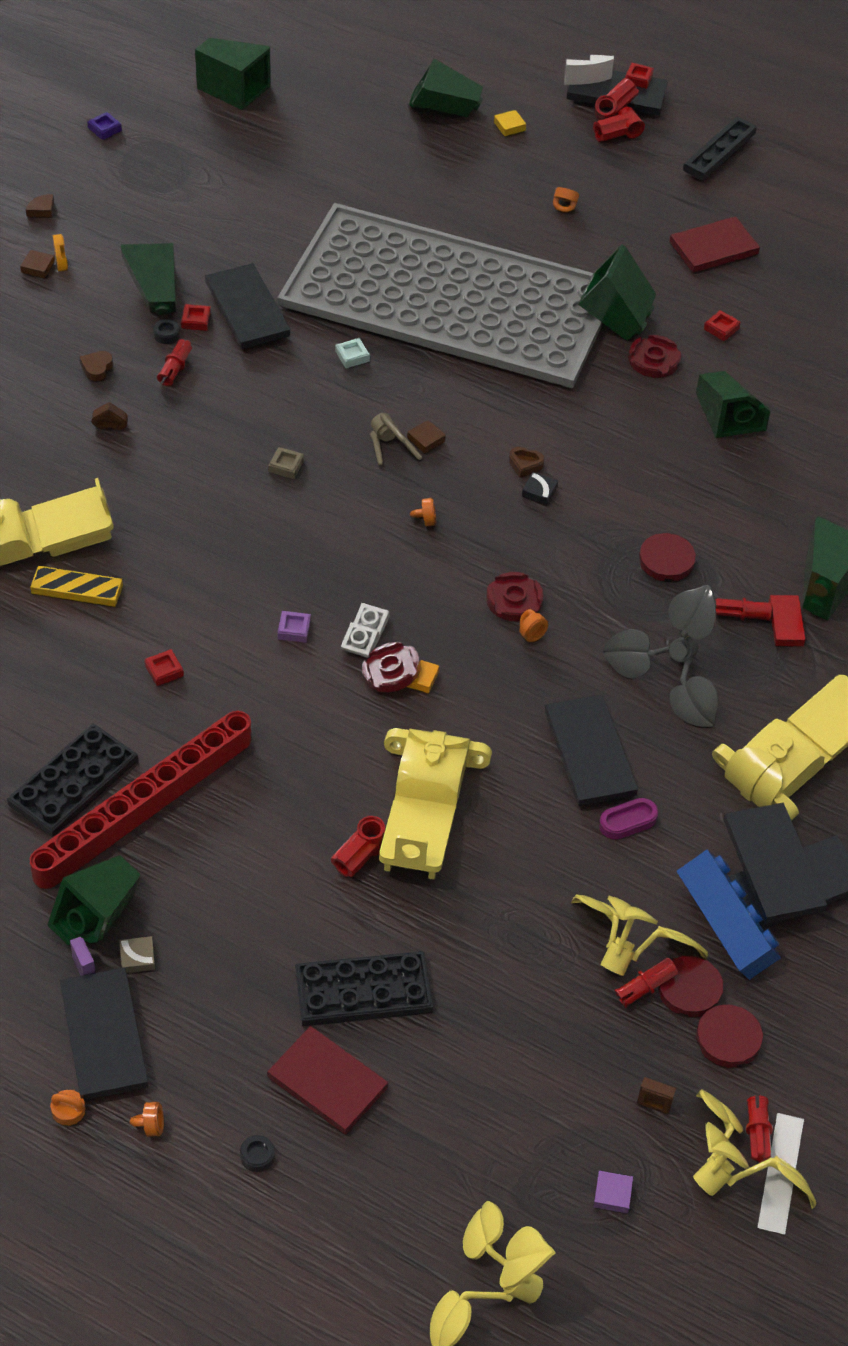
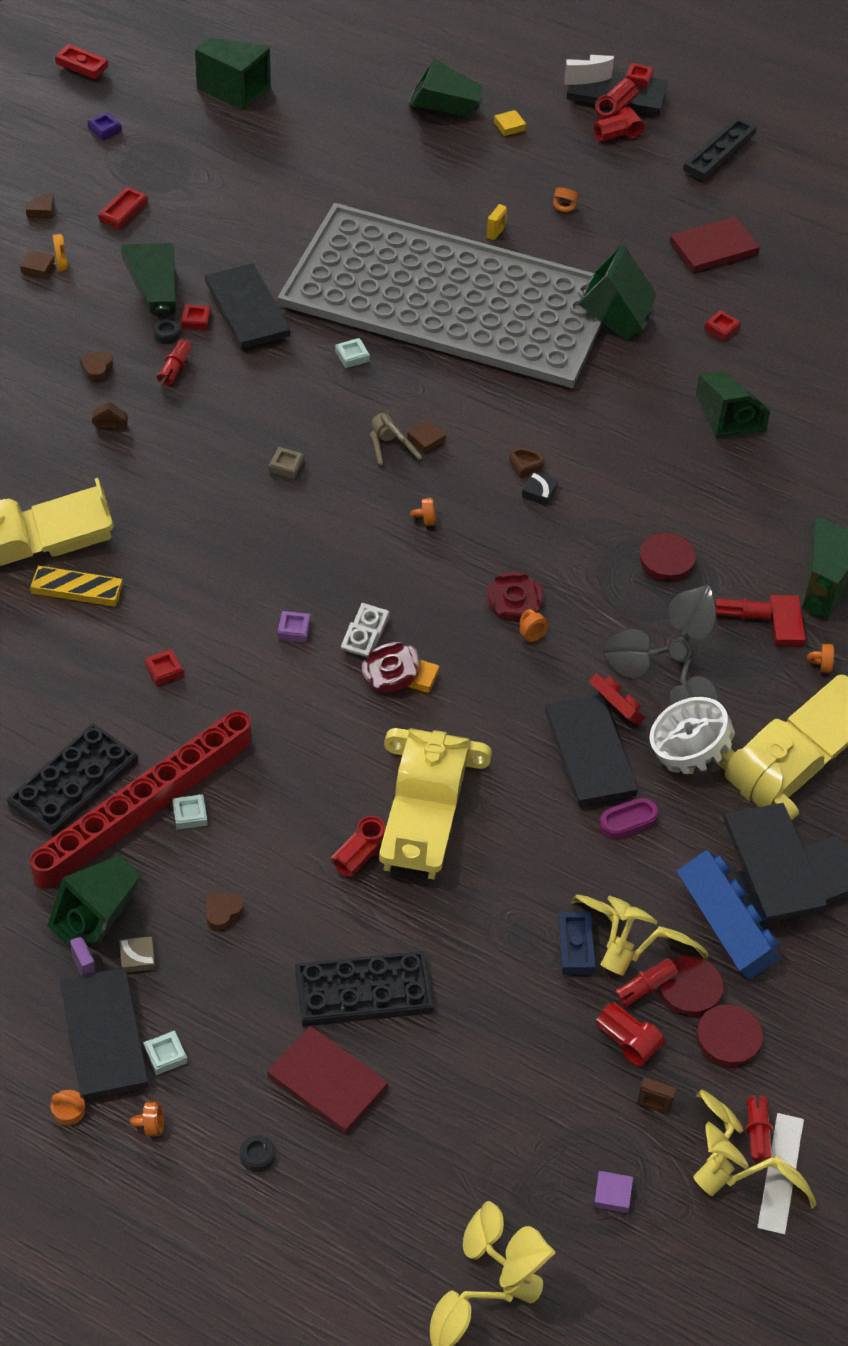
dark red tile [628,335,681,378] -> none
none -> red plate [55,44,108,79]
none -> red tile [98,187,148,230]
none -> light aqua tile [143,1031,187,1075]
none -> light aqua tile [172,794,208,830]
none -> reddish brown tile [206,893,244,931]
none -> yellow tile [486,204,507,240]
none -> dark blue plate [558,912,595,974]
none -> red plate [589,673,646,726]
none -> red piece [596,1002,665,1066]
none -> white gear [650,697,735,774]
none -> orange tile [807,644,834,673]

